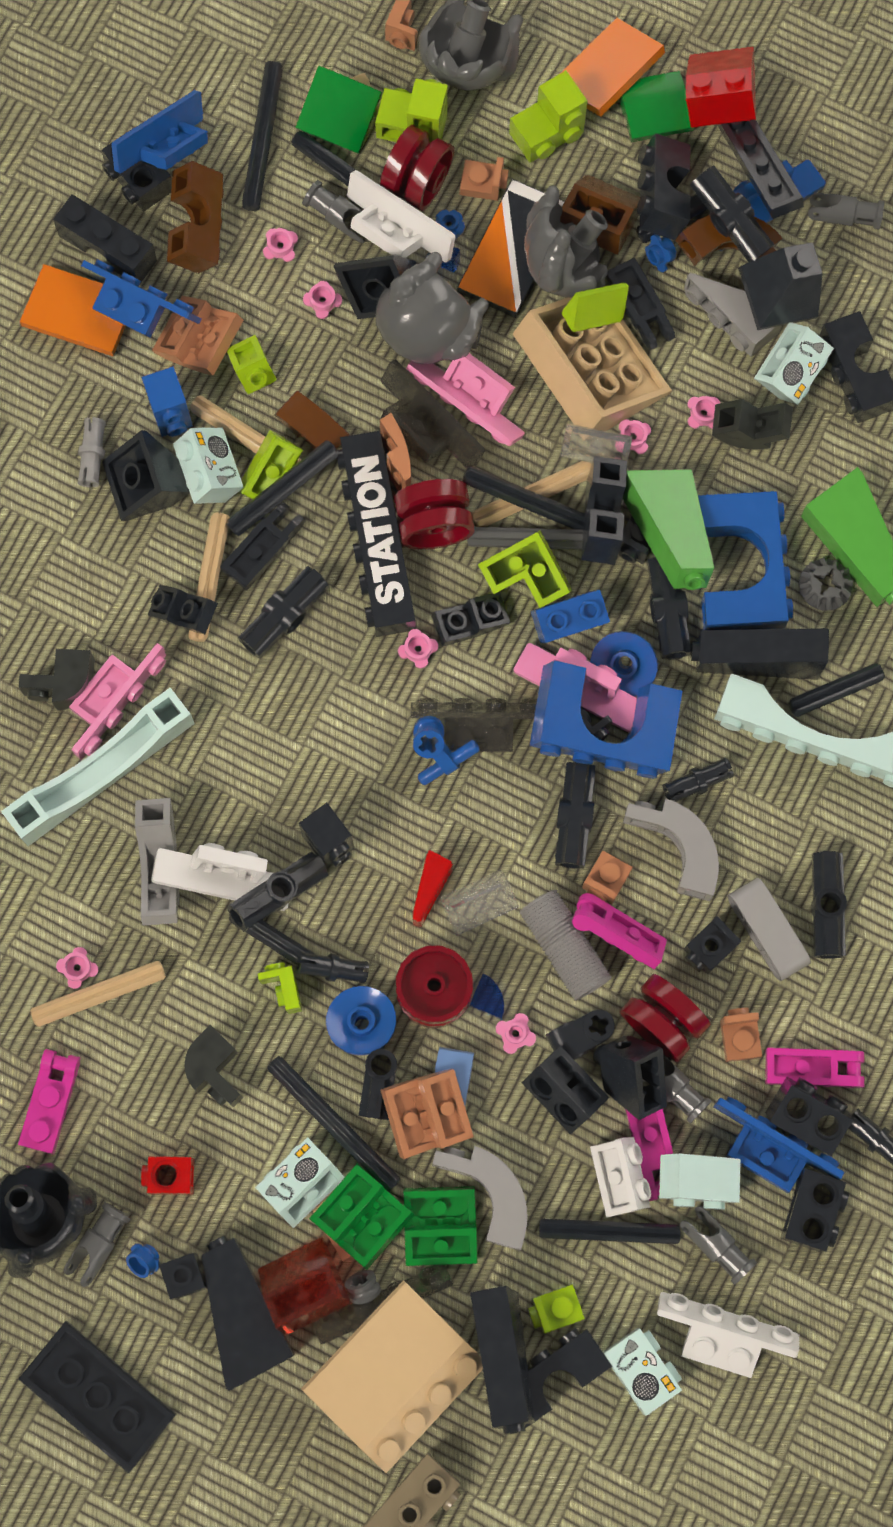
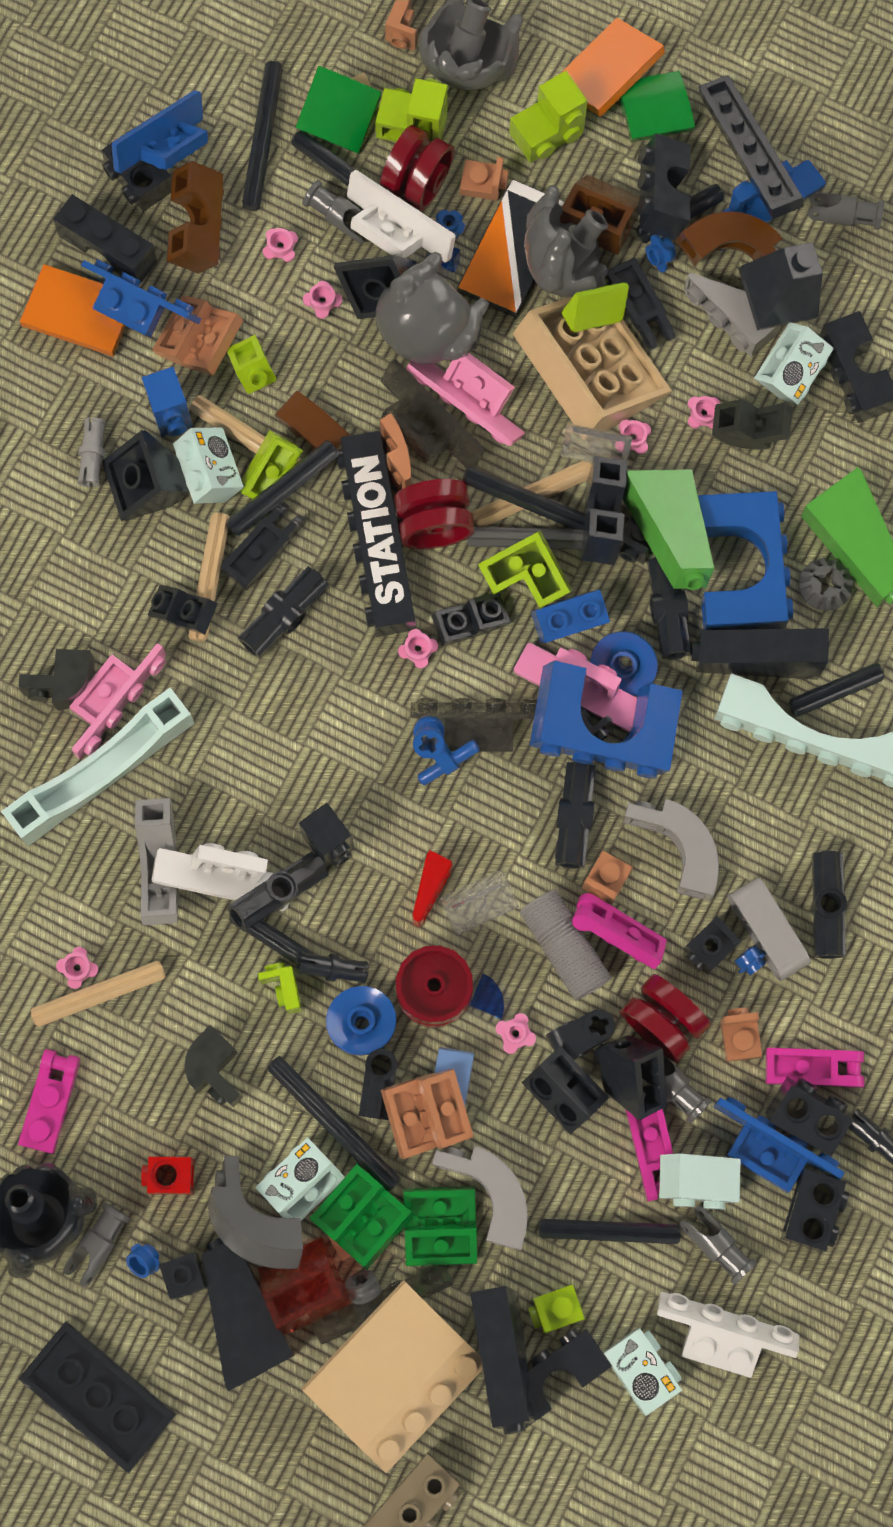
white bracket [590,1137,651,1217] -> none
black pin [662,757,734,802] -> none
red slope [686,46,756,128] -> none
black piece [690,165,774,262] -> none
none -> dark grey arch [208,1156,303,1269]
none -> blue plate [734,944,766,975]

